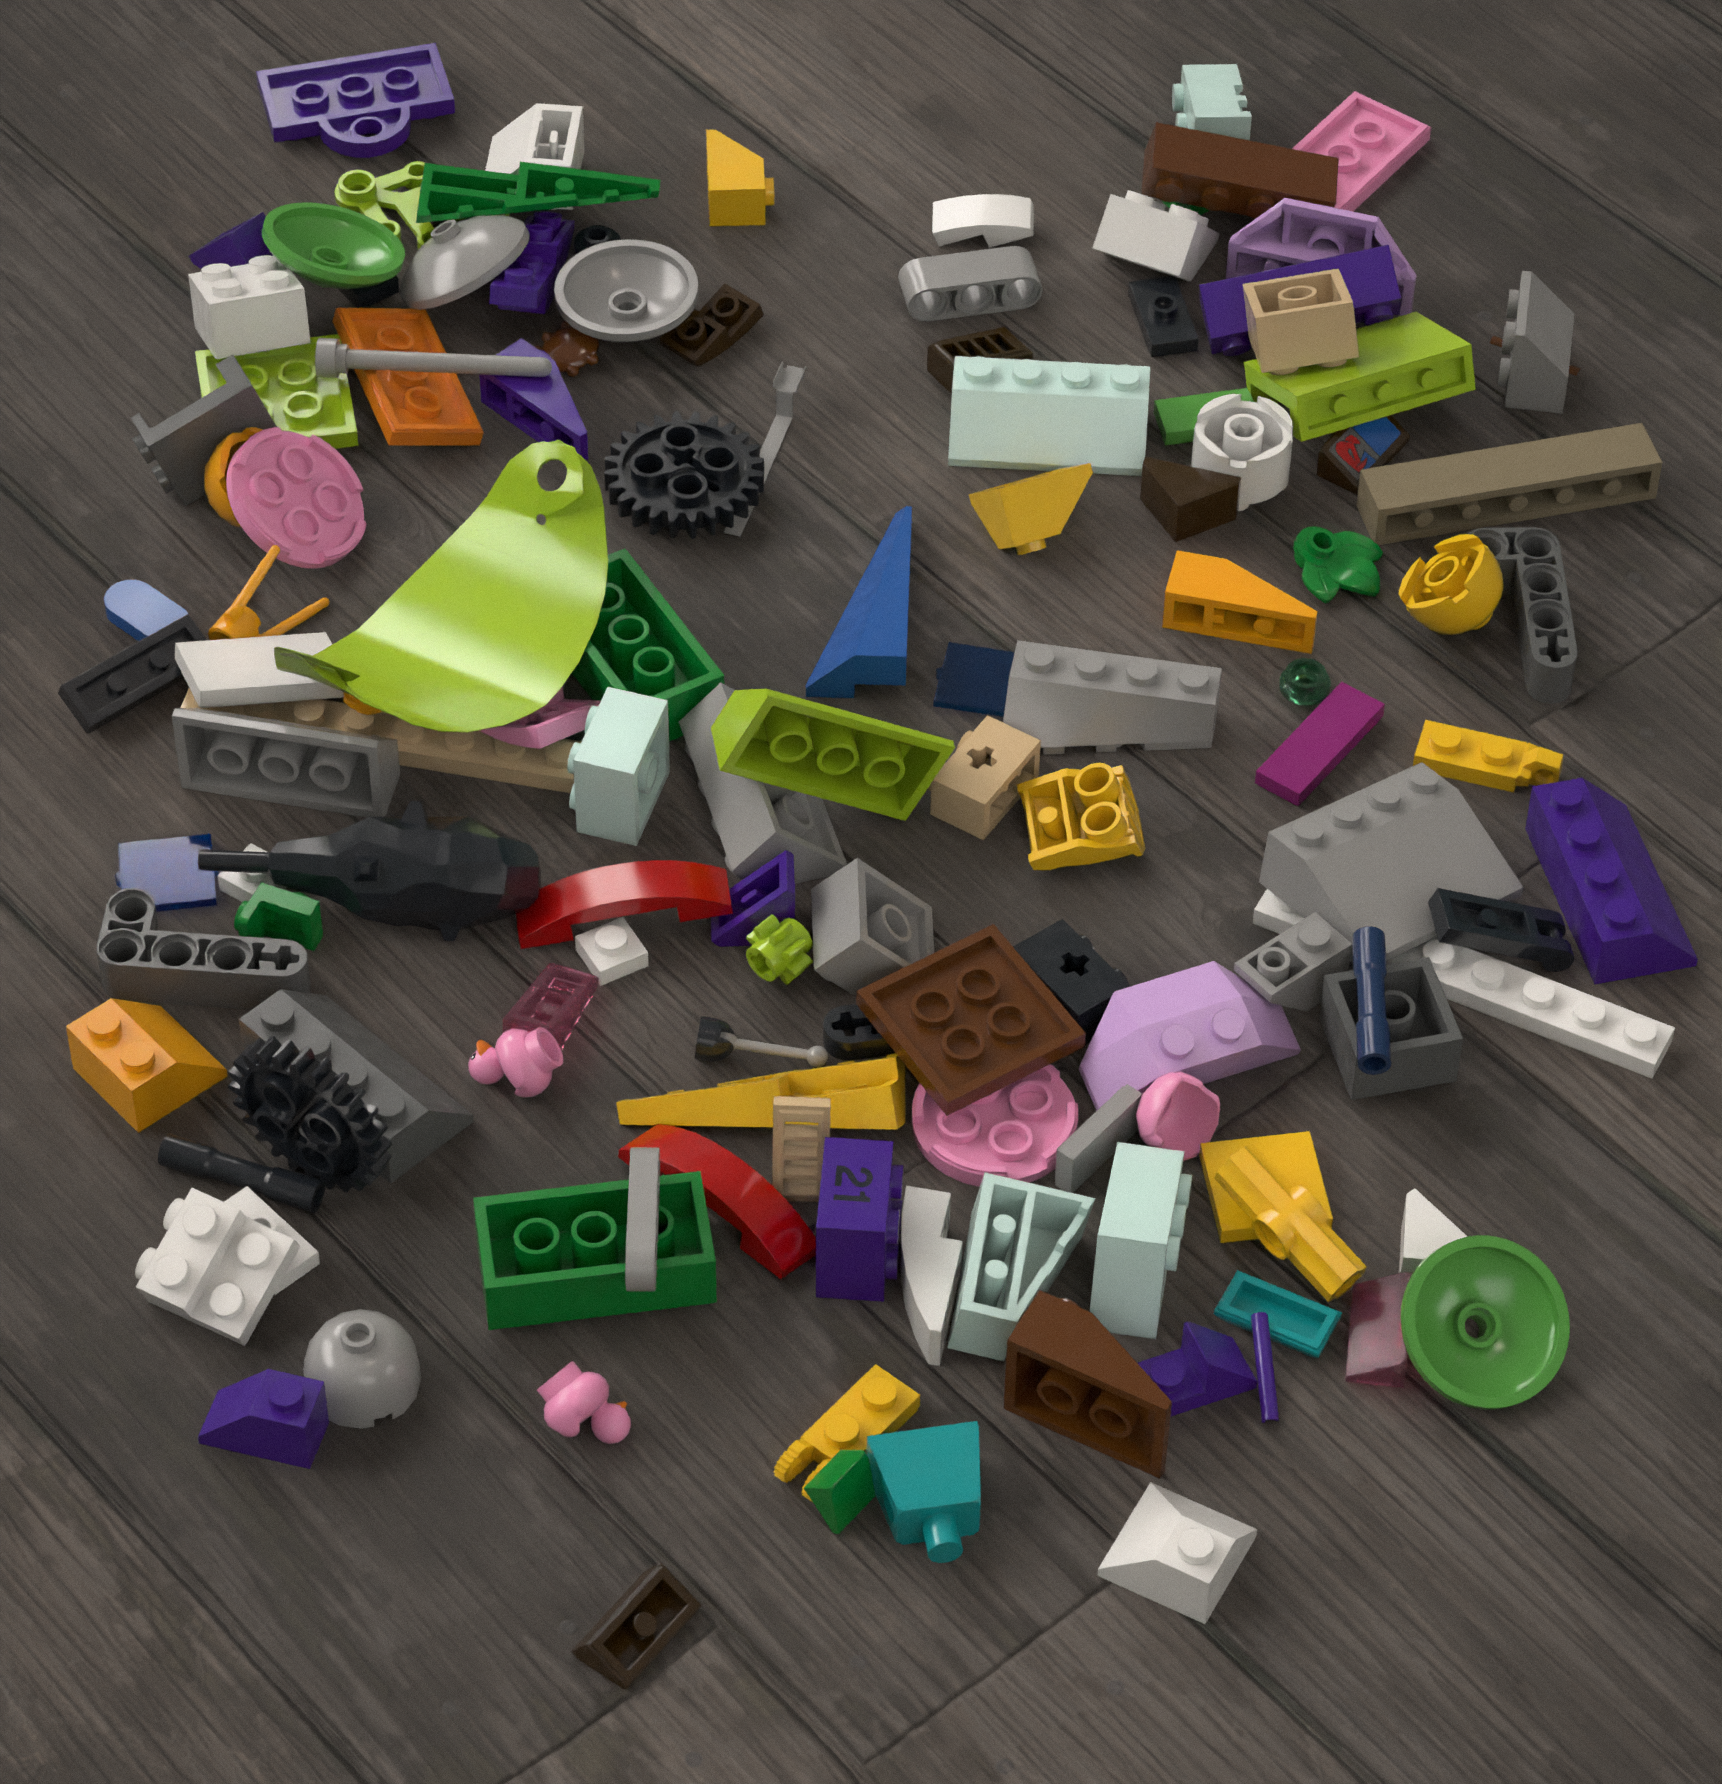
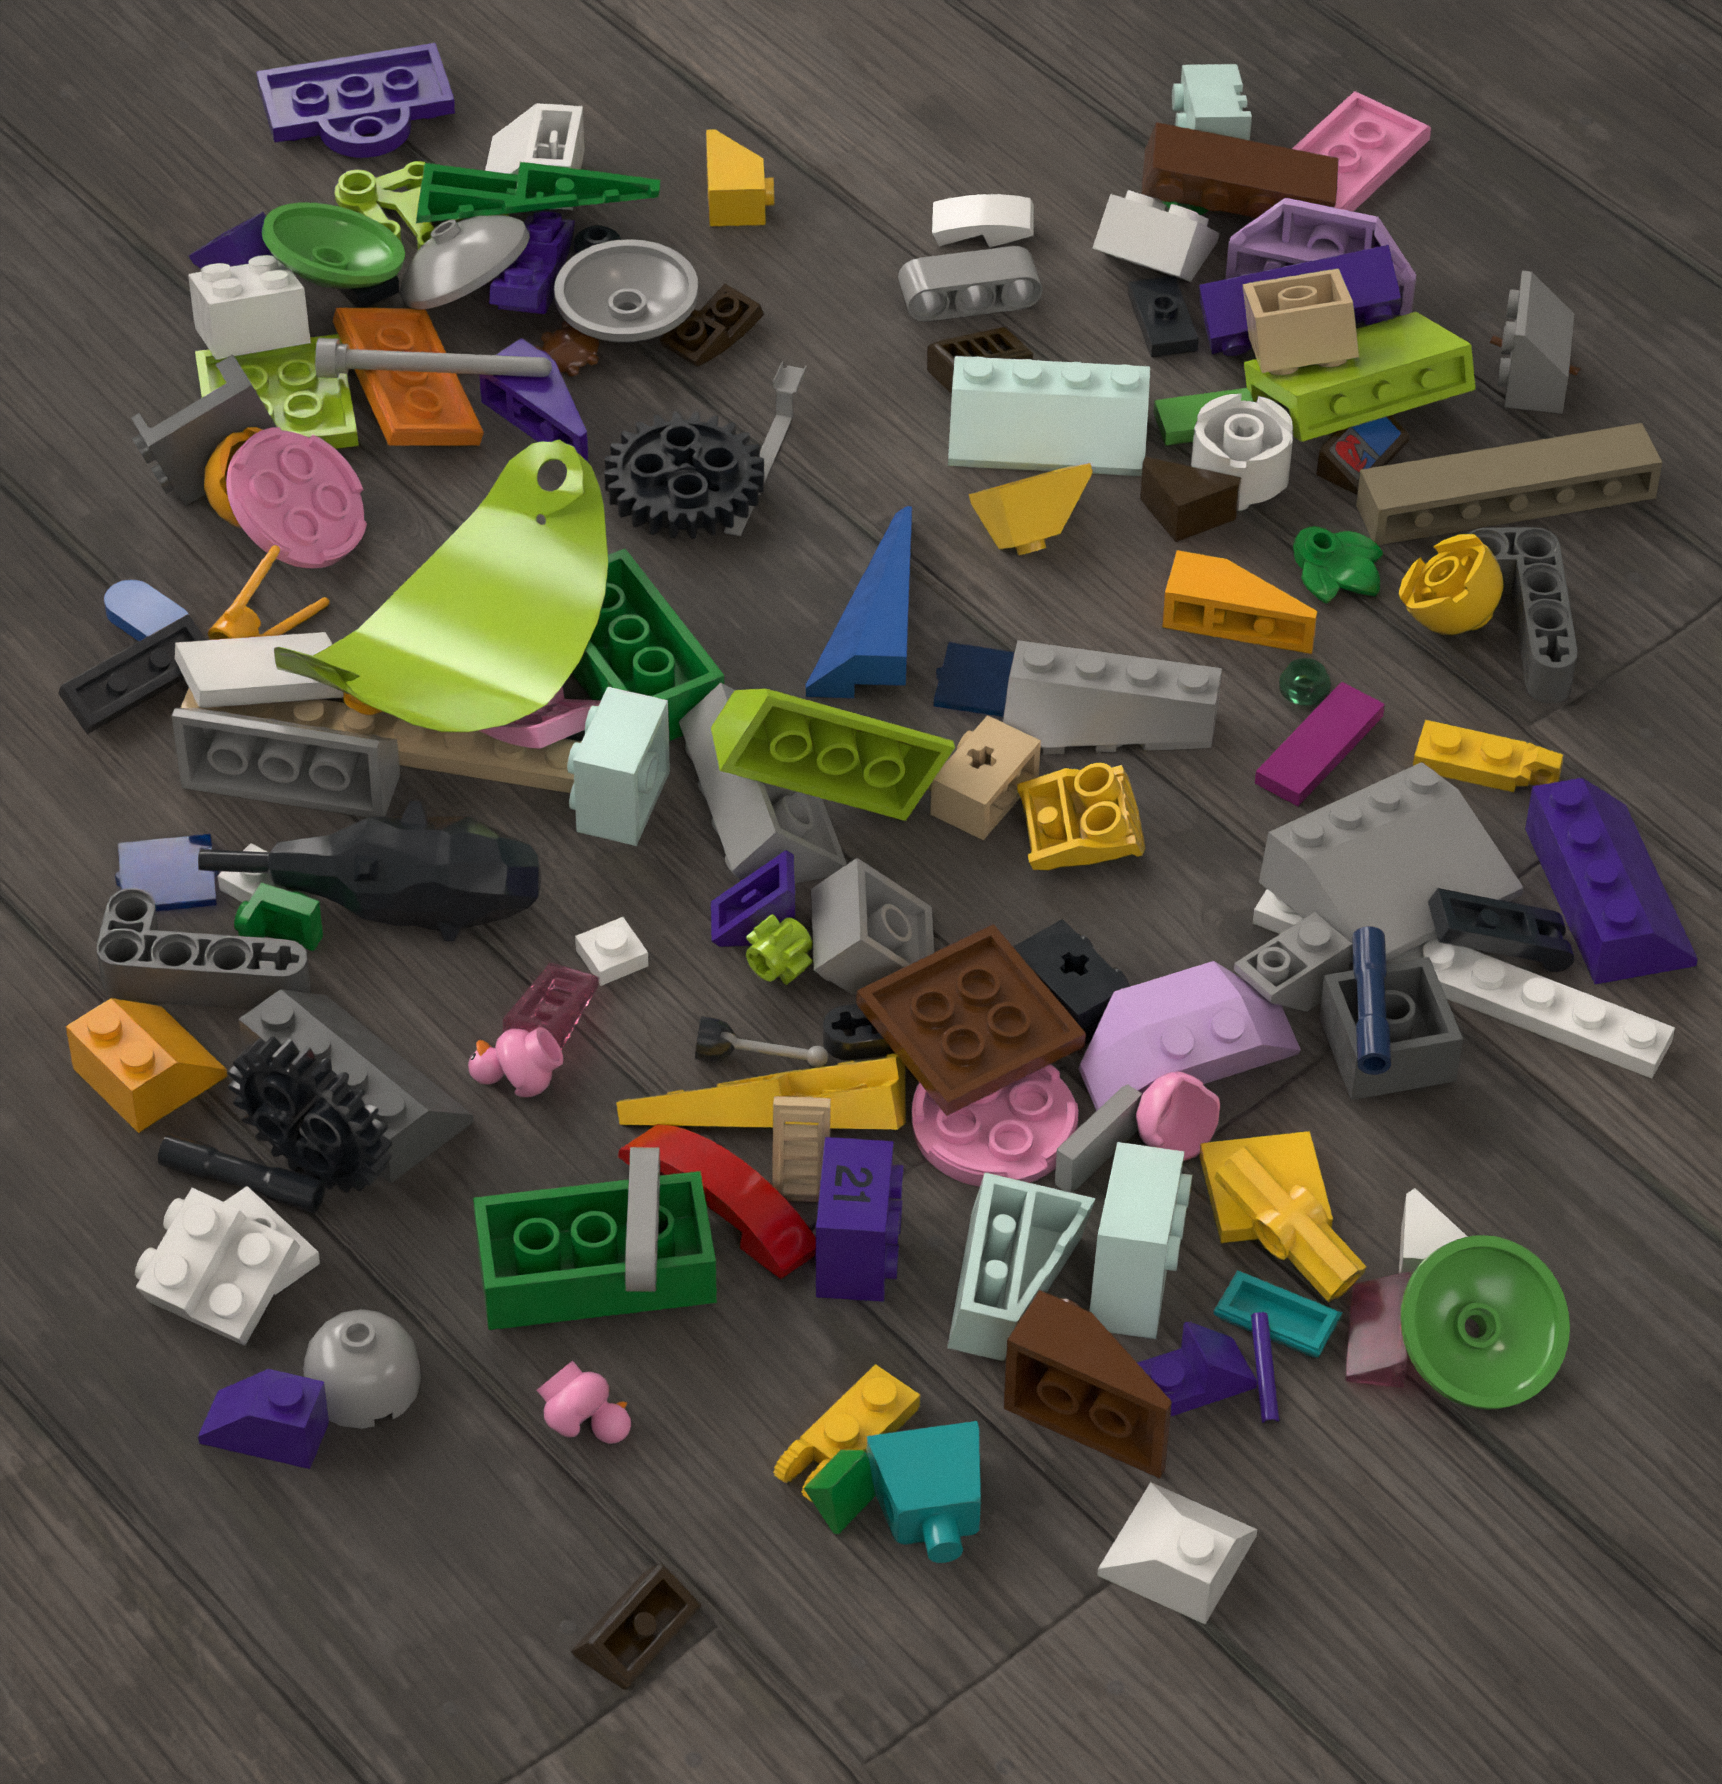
red slope [516,860,733,949] -> none
white slope [901,1186,963,1366] -> none

